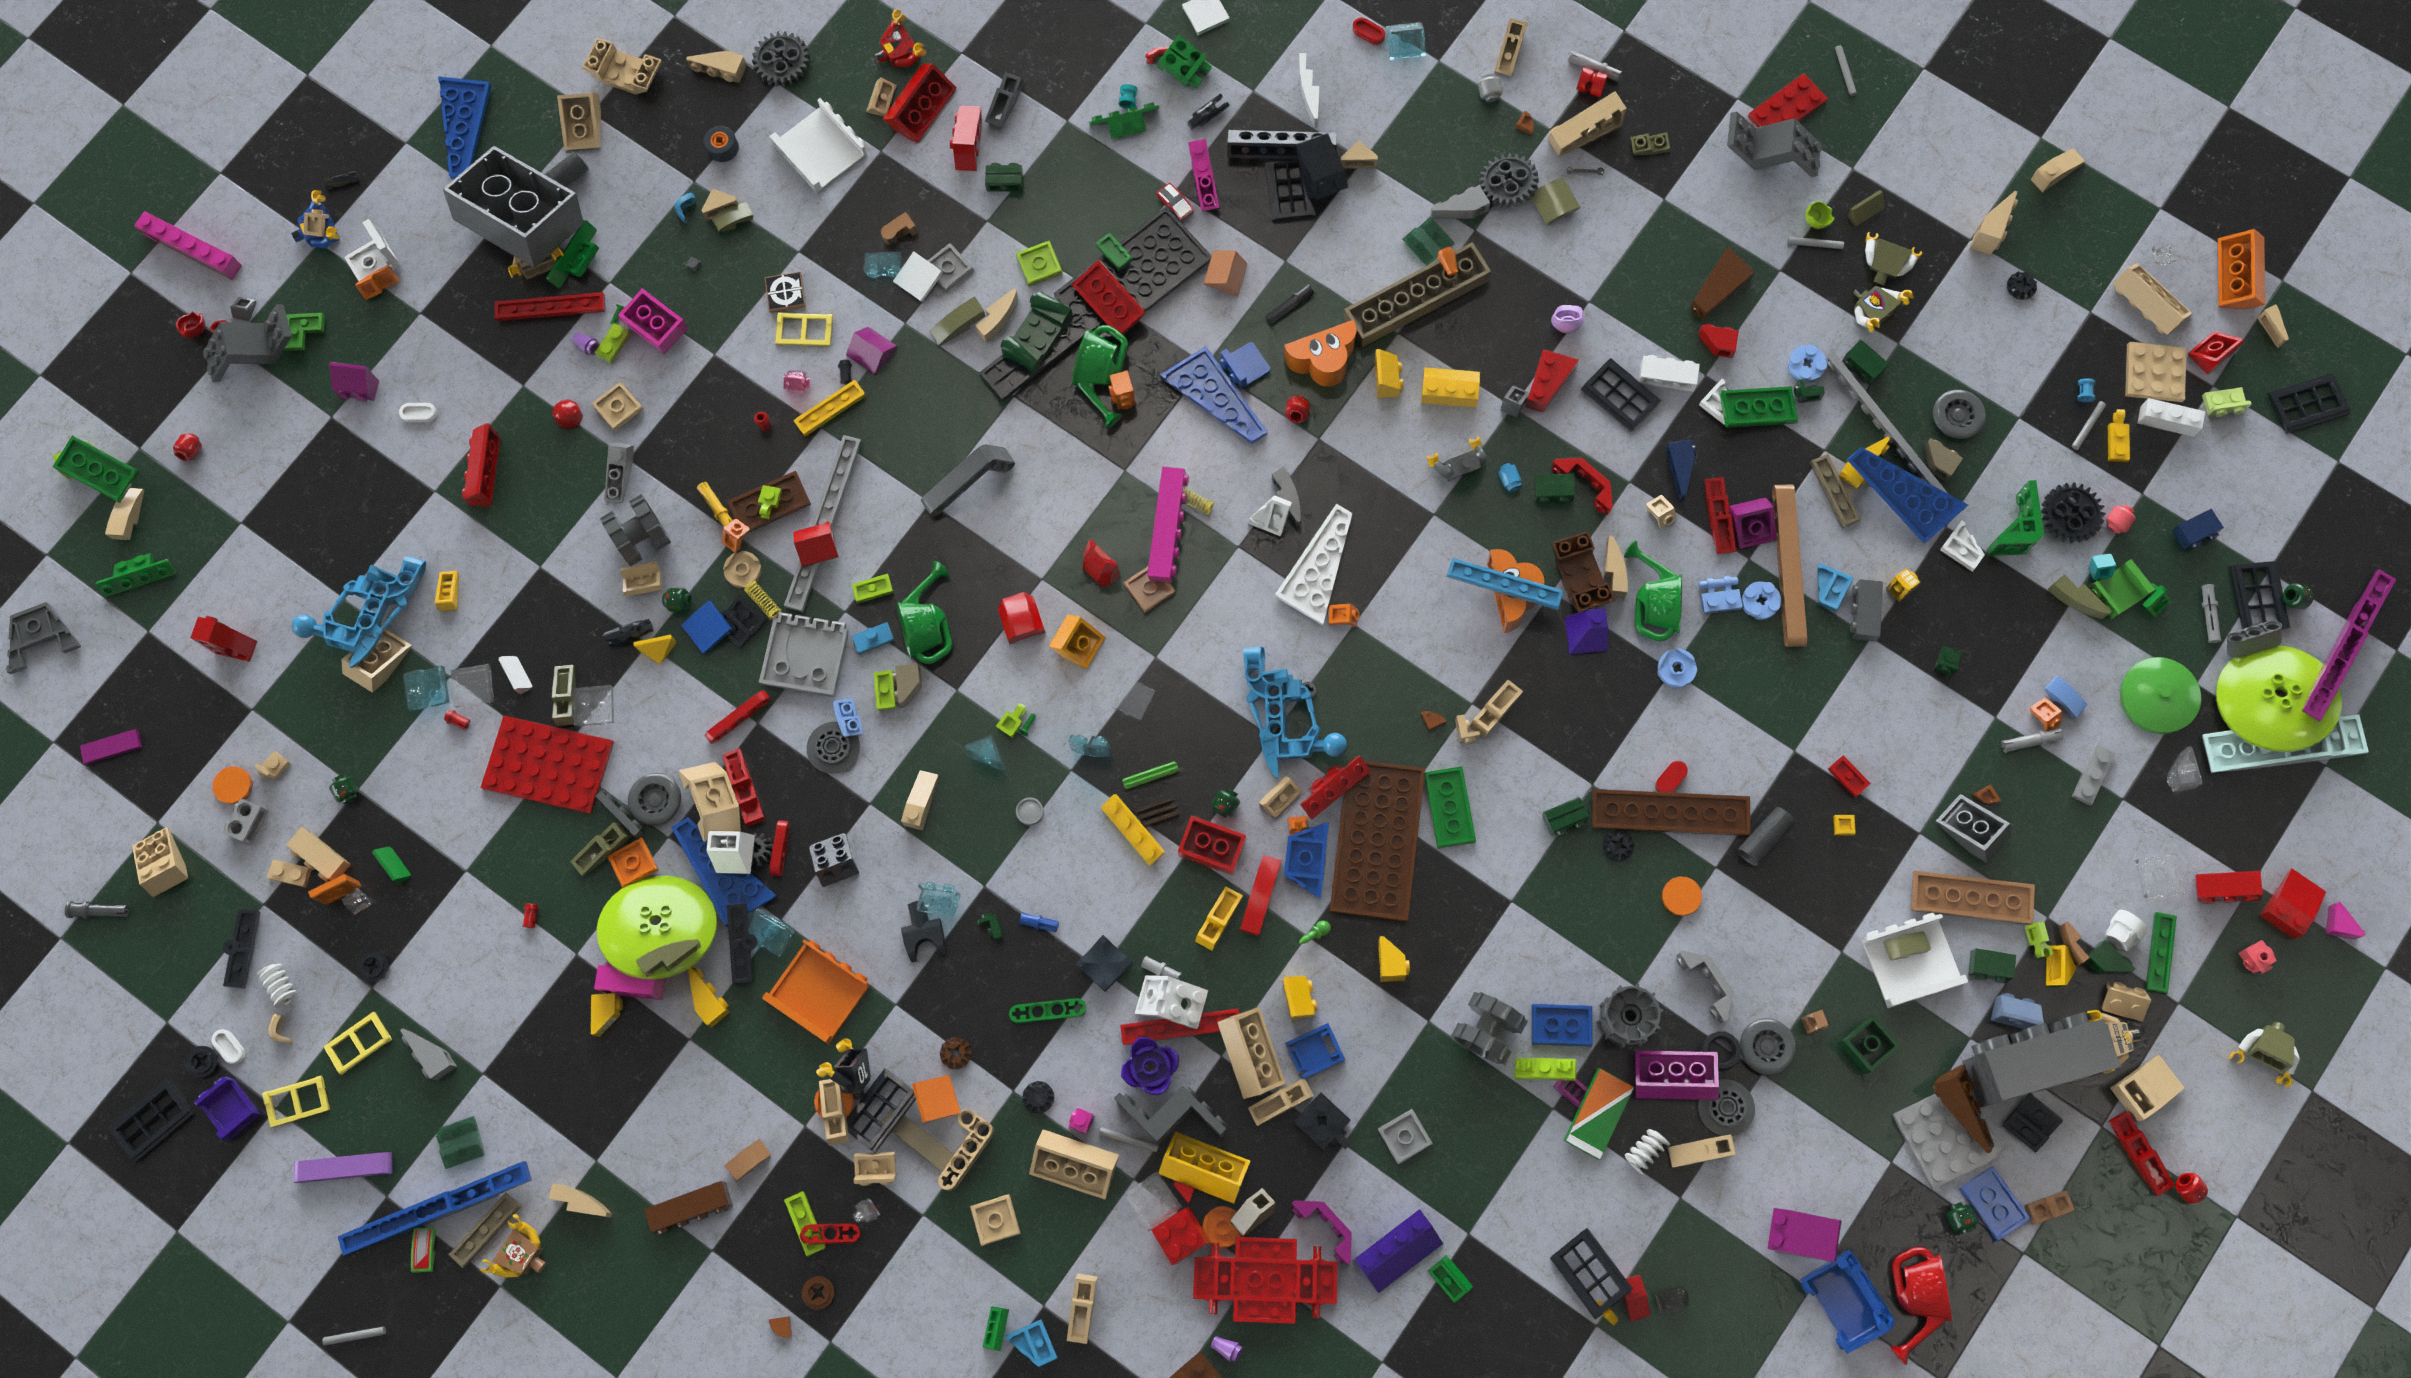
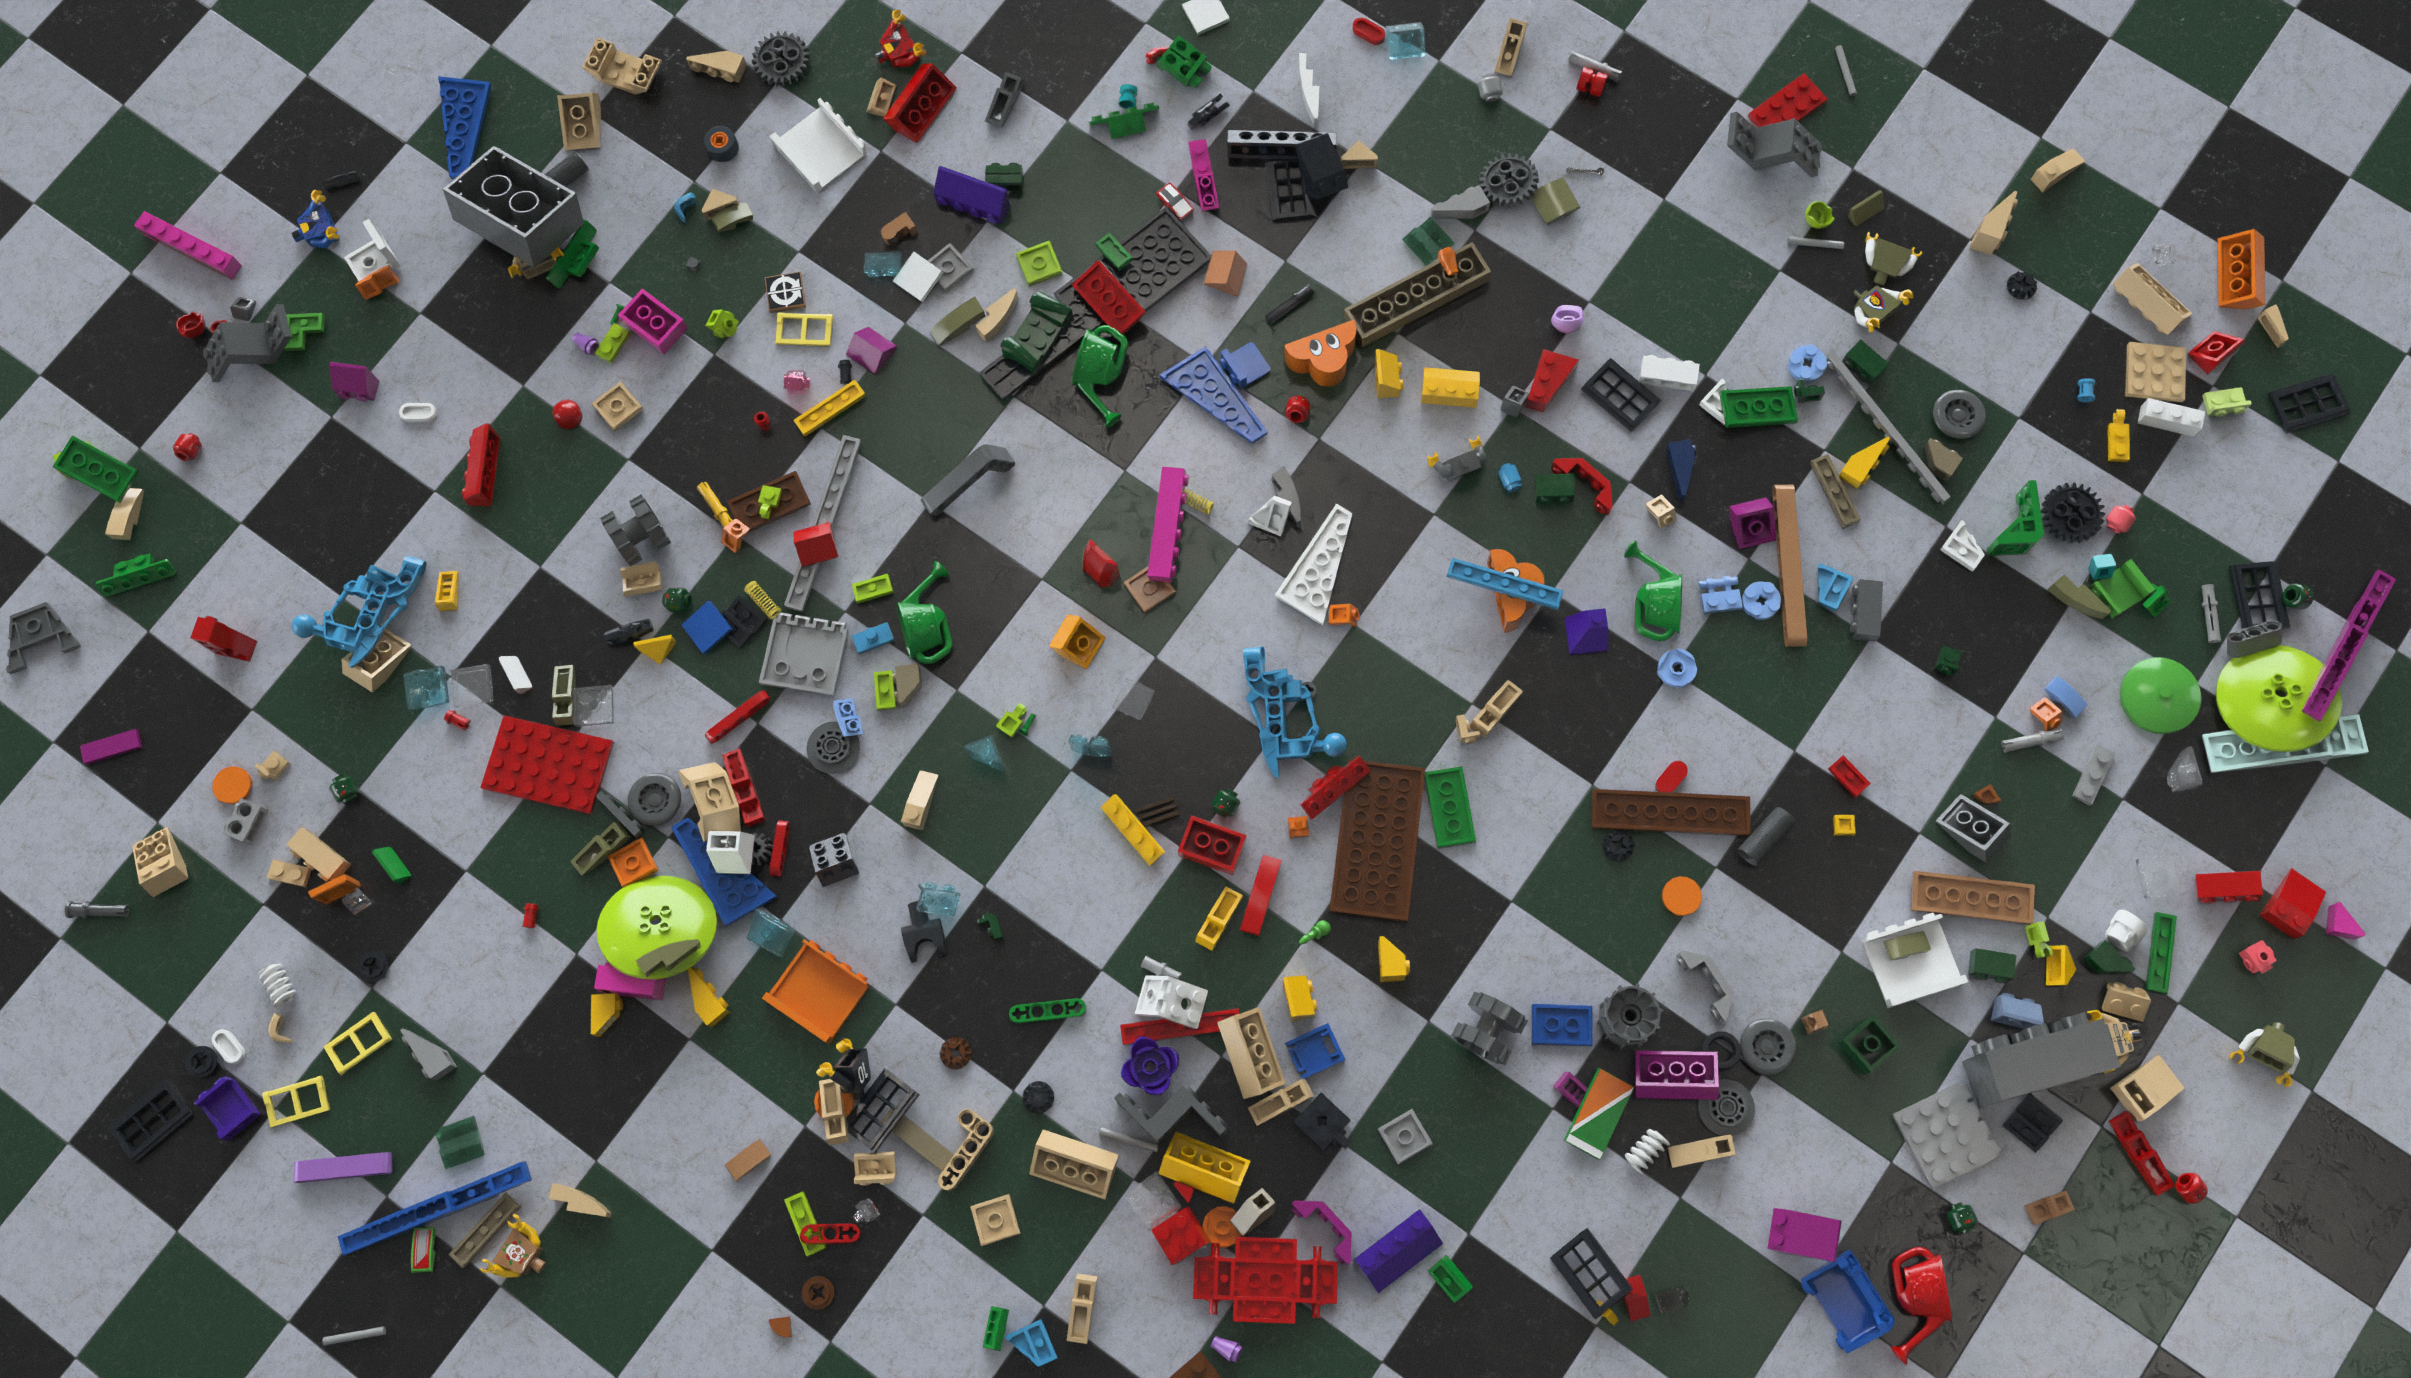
black hinge [223,909,261,989] -> none
tan bracket [304,209,329,237] -> none
red plate [495,292,605,321] -> none
light grey slope [604,443,634,503] -> none
reddish brown brick [644,1181,733,1235] -> none
tan tile [723,551,762,588] -> none
black hinge [726,903,758,984] -> none
orange tile [912,1075,960,1123] -> none
wedge [950,106,982,171] -> none
red slope [998,592,1045,645] -> none
light grey piece [1016,797,1044,826] -> none
blue axle [1019,912,1059,932] -> none
dark pink brick [1068,1108,1095,1135] -> none
black brick [1076,935,1133,992] -> none
orange brick [1109,370,1136,410] -> none
bright green axle [1123,762,1179,789] -> none
tan slope [1259,776,1302,818] -> none
blue wing [1284,822,1329,898] -> none
dark orange tile [1420,711,1446,731] -> none
lime plate [1514,1058,1577,1081] -> none
dark orange tile [1516,111,1534,135] -> none
dark green brick [1542,797,1589,837] -> none
tan wedge [1548,91,1626,157] -> none
reddish brown slope [1552,531,1615,613] -> none
tan slope [1604,536,1628,598] -> none
olive slope [1630,132,1671,155] -> none
reddish brown slope [1690,247,1754,320] -> none
red slope [1698,324,1739,358] -> none
red slope [1704,477,1736,554] -> none
blue wing [1847,447,1968,544] -> none
yellow slope [1886,568,1920,602] -> none
reddish brown wedge [1933,1064,1994,1153] -> none
blue tile [1959,1166,2031,1241] -> none
medium nougat slope [2059,922,2090,965] -> none
light grey bar [2071,401,2106,450] -> none
dark blue brick [2172,508,2224,550] -> none
none -> lime brick [705,309,739,338]
none -> dark purple slope [934,166,1010,224]

